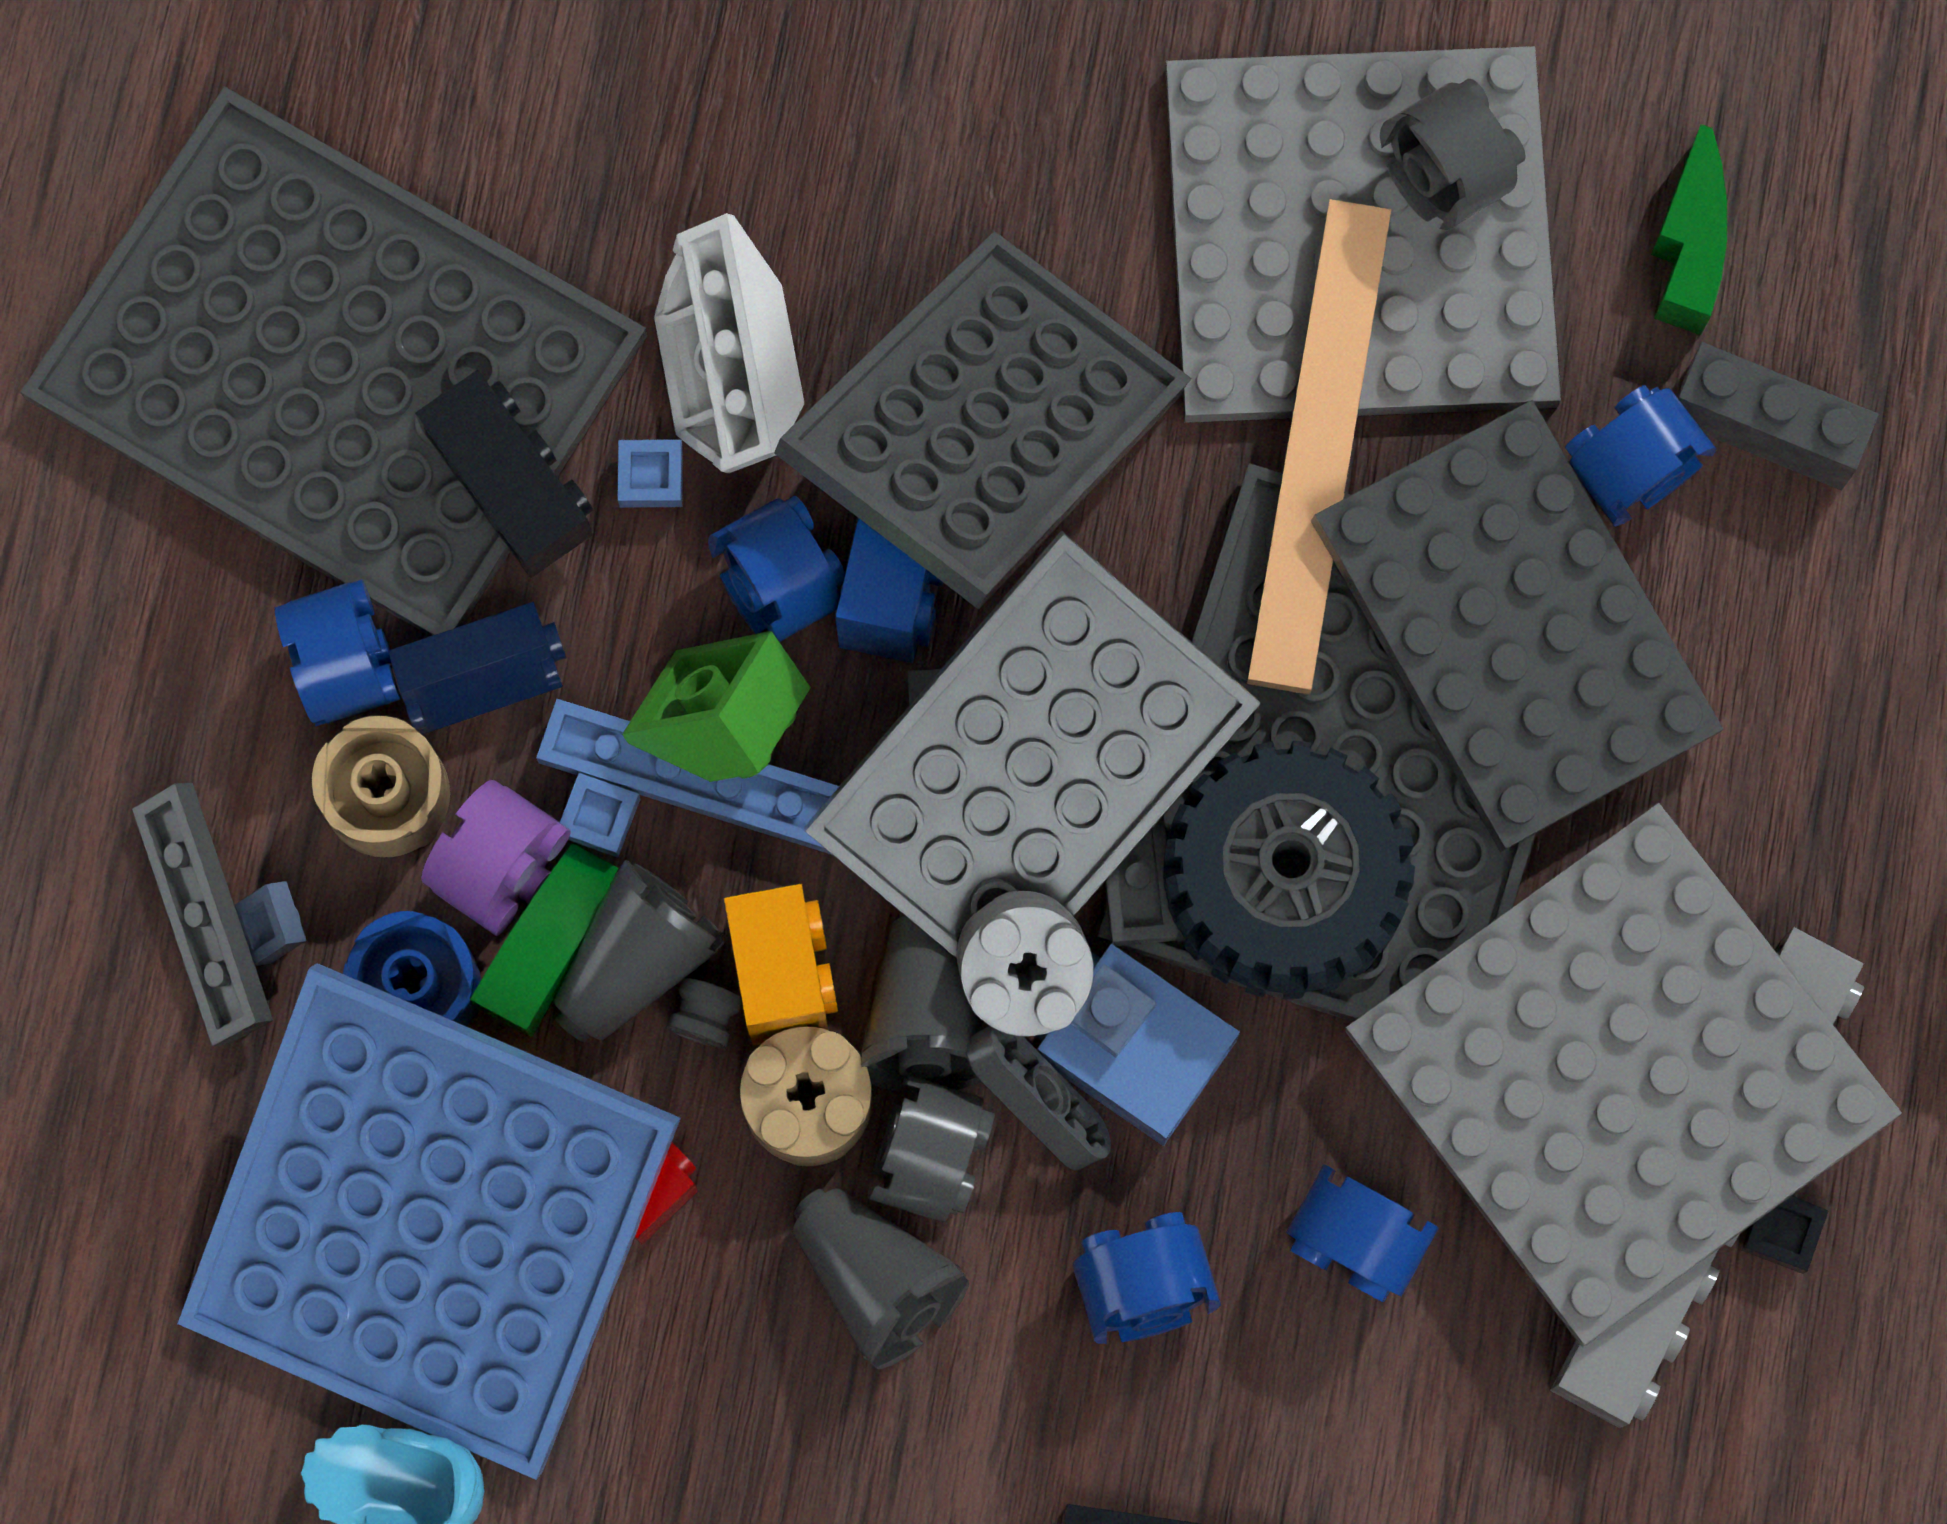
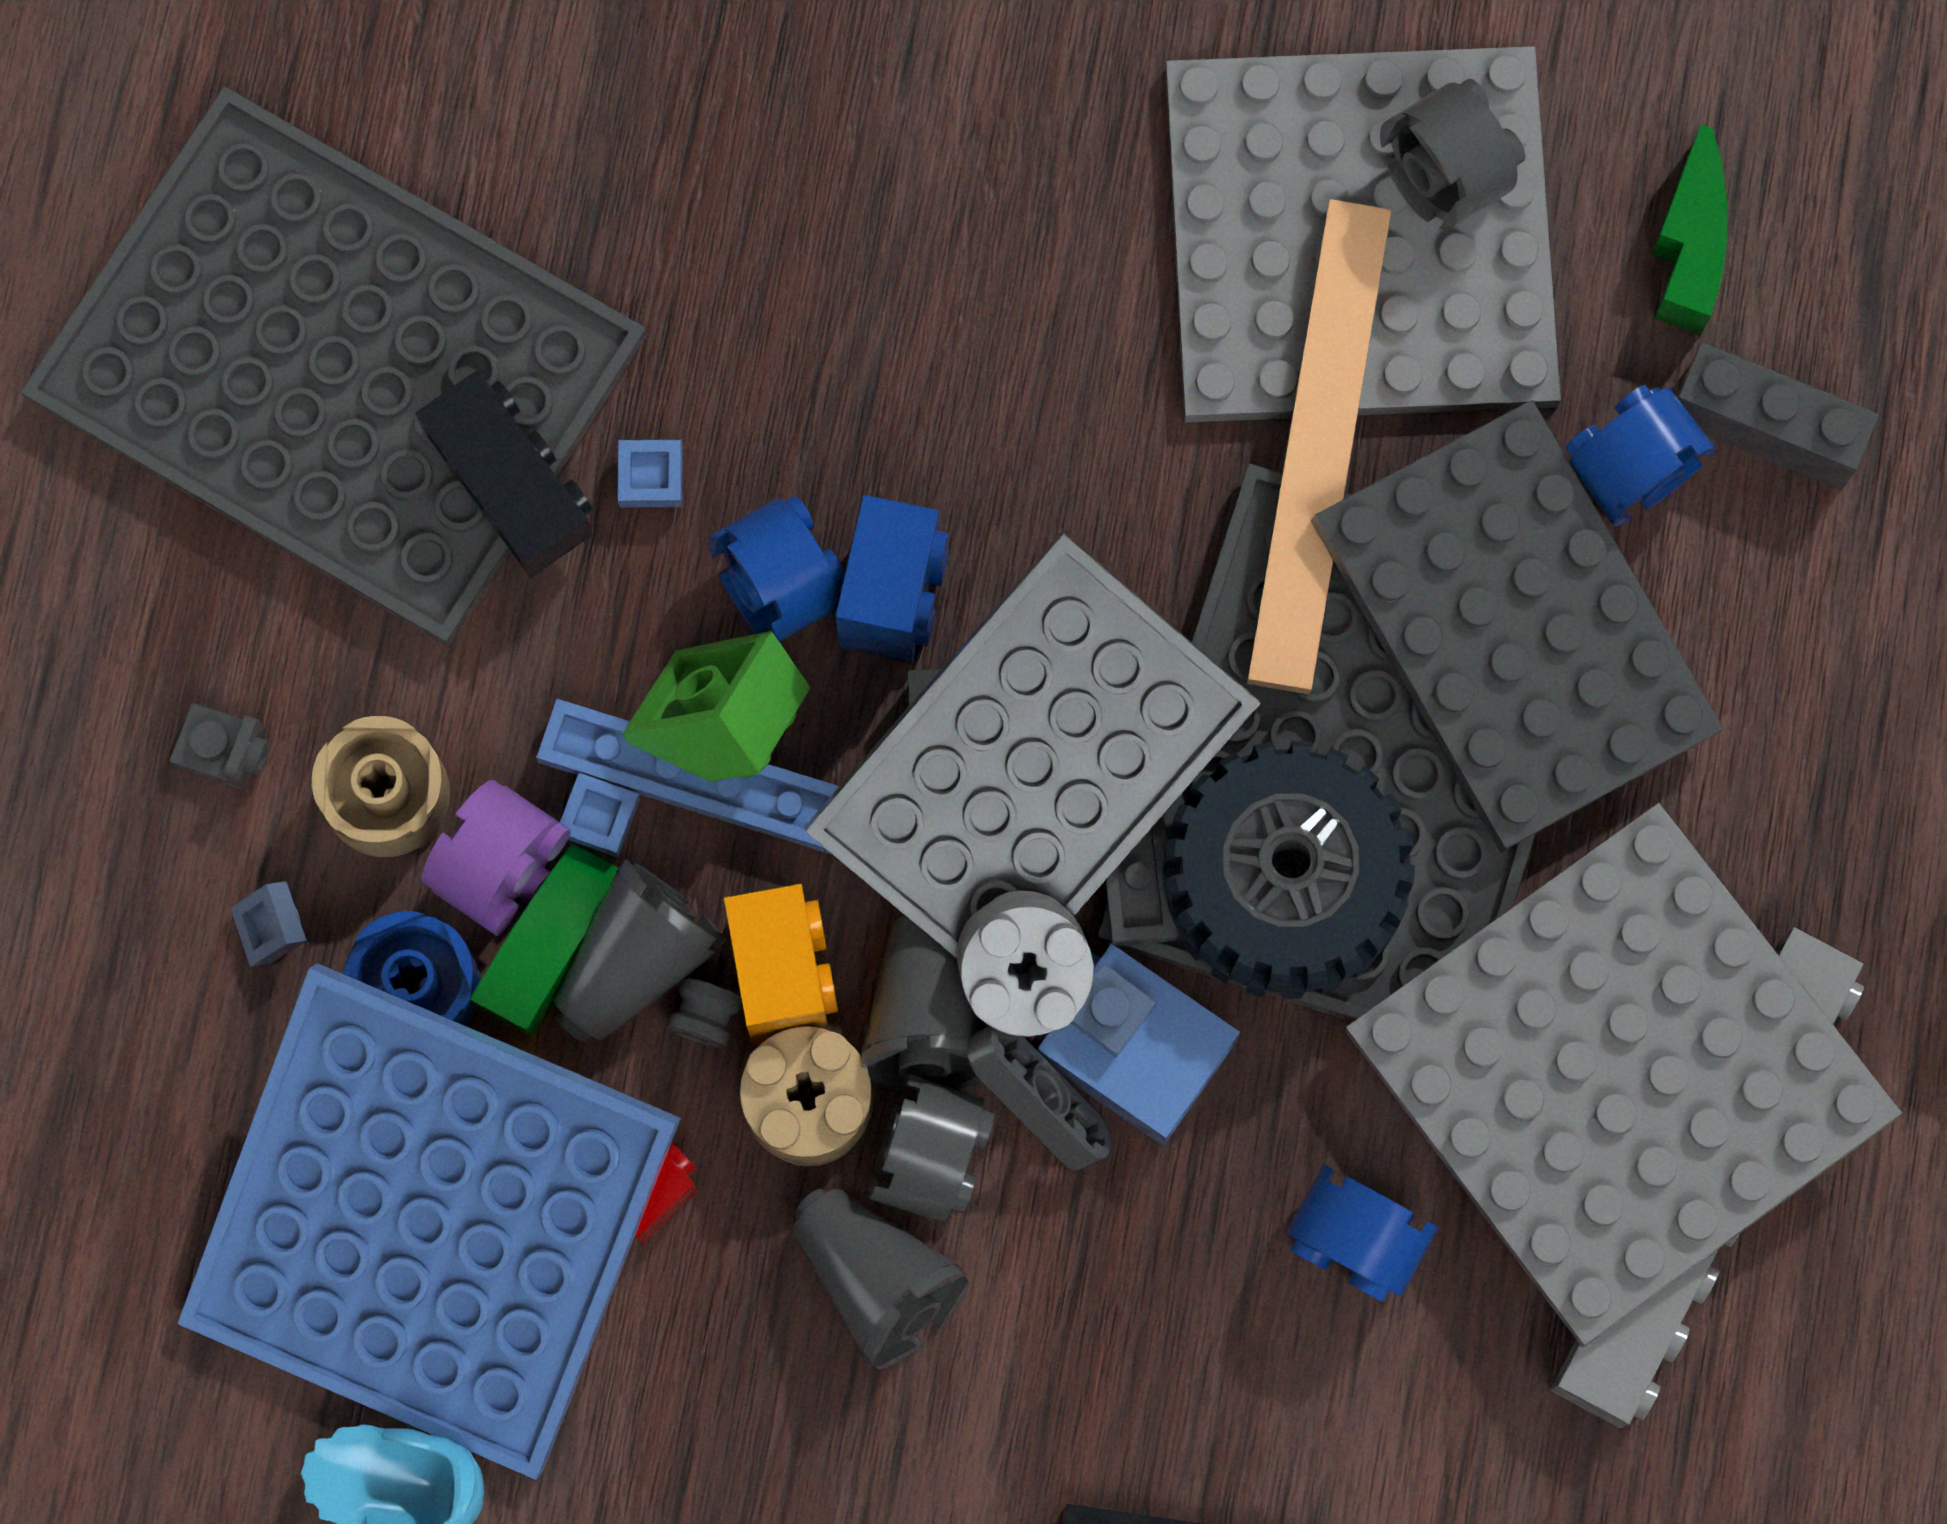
dark grey plate [132,783,274,1046] -> none
blue brick [274,579,401,726] -> none
dark blue brick [388,602,567,735] -> none
white wedge [654,213,805,473] -> none
dark grey plate [774,231,1192,609] -> none
blue brick [1072,1212,1221,1344] -> none
black plate [1741,1196,1829,1274] -> none
none -> dark grey bracket [169,703,271,790]

